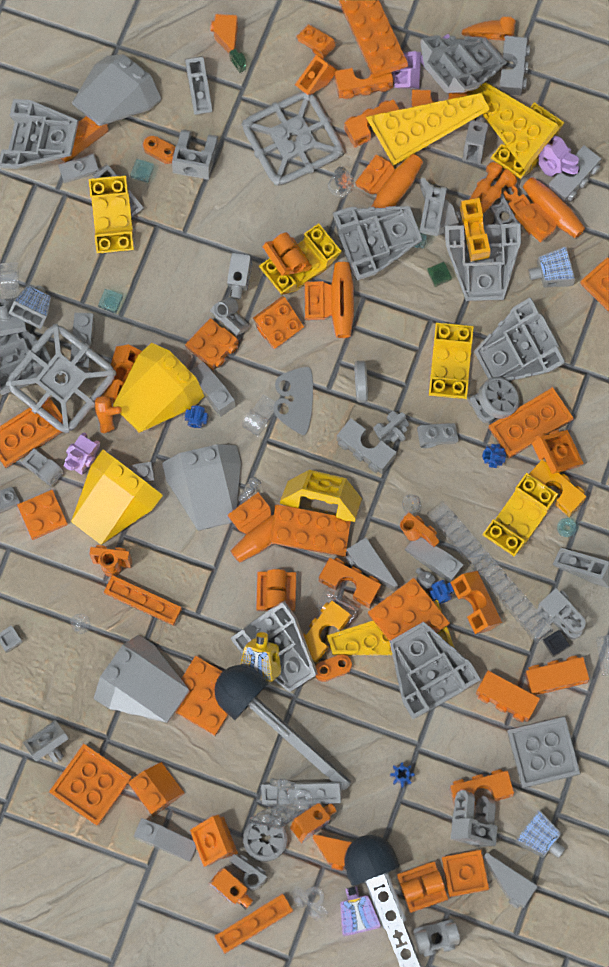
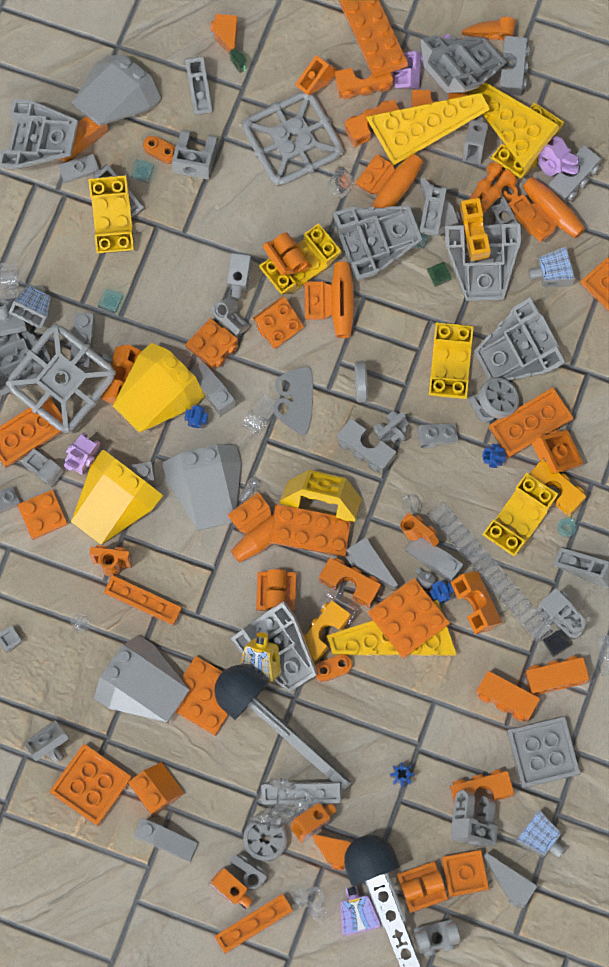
orange piece [95,396,122,433] -> none
orange bracket [190,815,238,867] -> none
orange plate [296,24,336,59] -> none
light grey wedge [390,622,481,719] -> none

